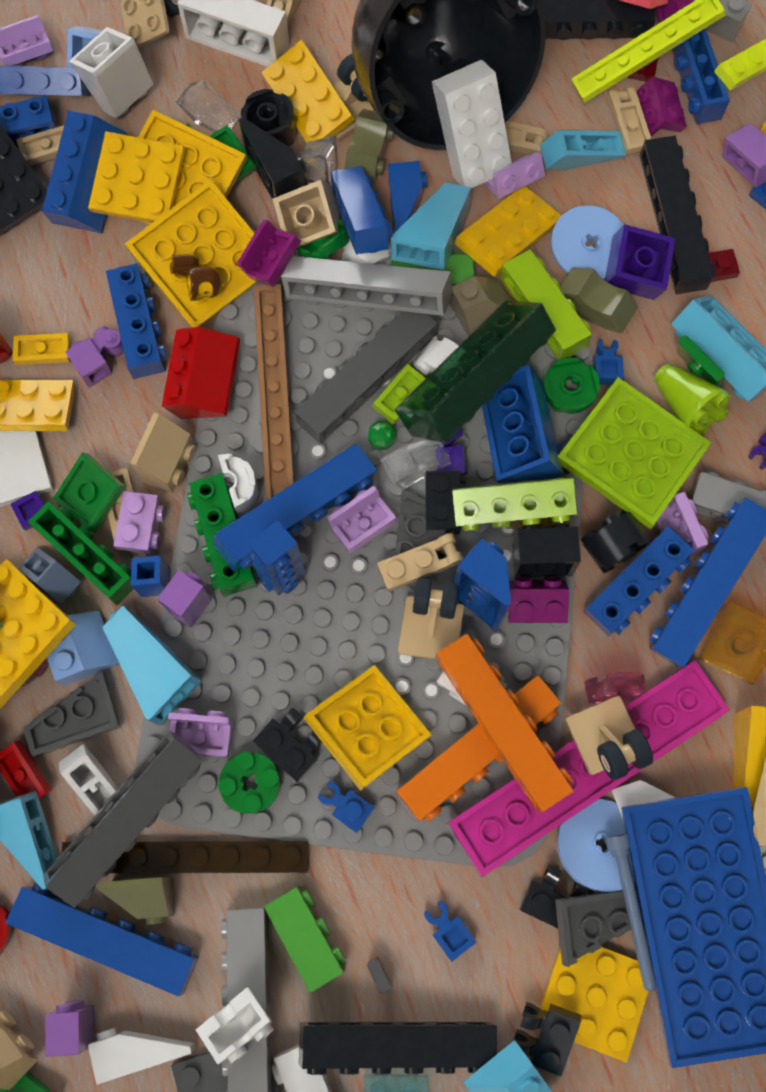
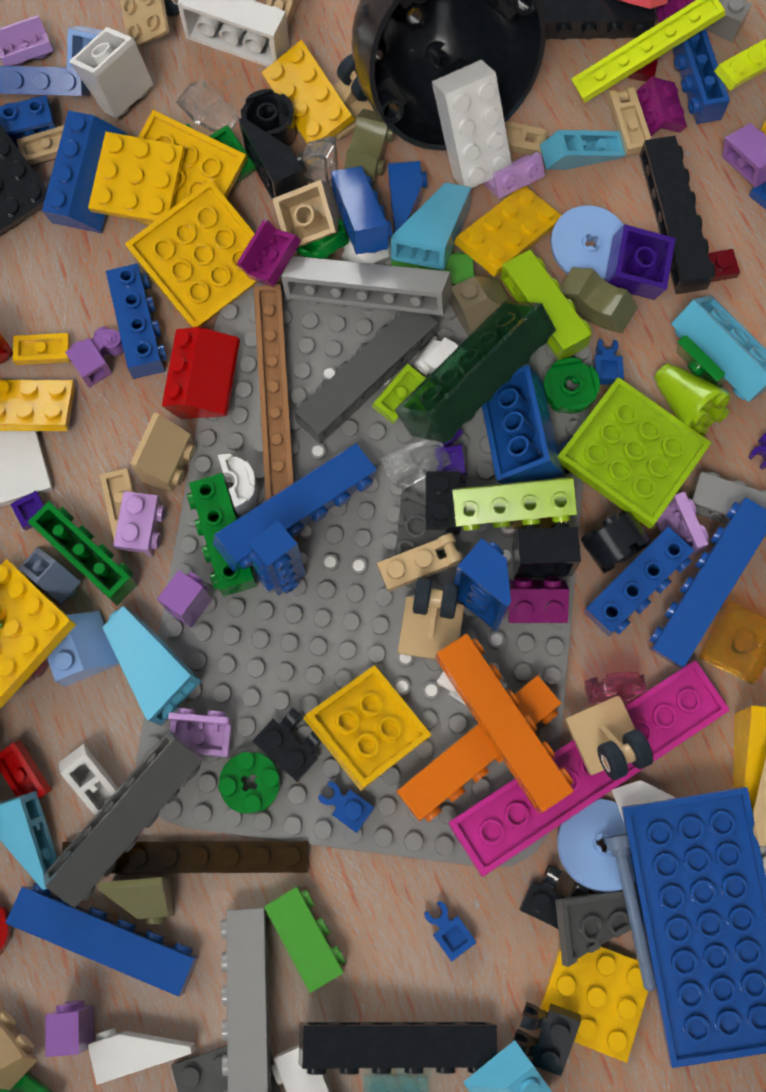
dark grey wing [23,670,121,758] -> none
green plate [53,452,126,533] -> none
blue brick [131,556,170,597] -> none
reddish brown piece [170,255,222,301] -> none
white cylinder [196,987,274,1064] -> none
lavender bracket [327,486,397,554] -> none
dark grey tile [367,957,392,994] -> none
green tile [368,421,395,450] -> none

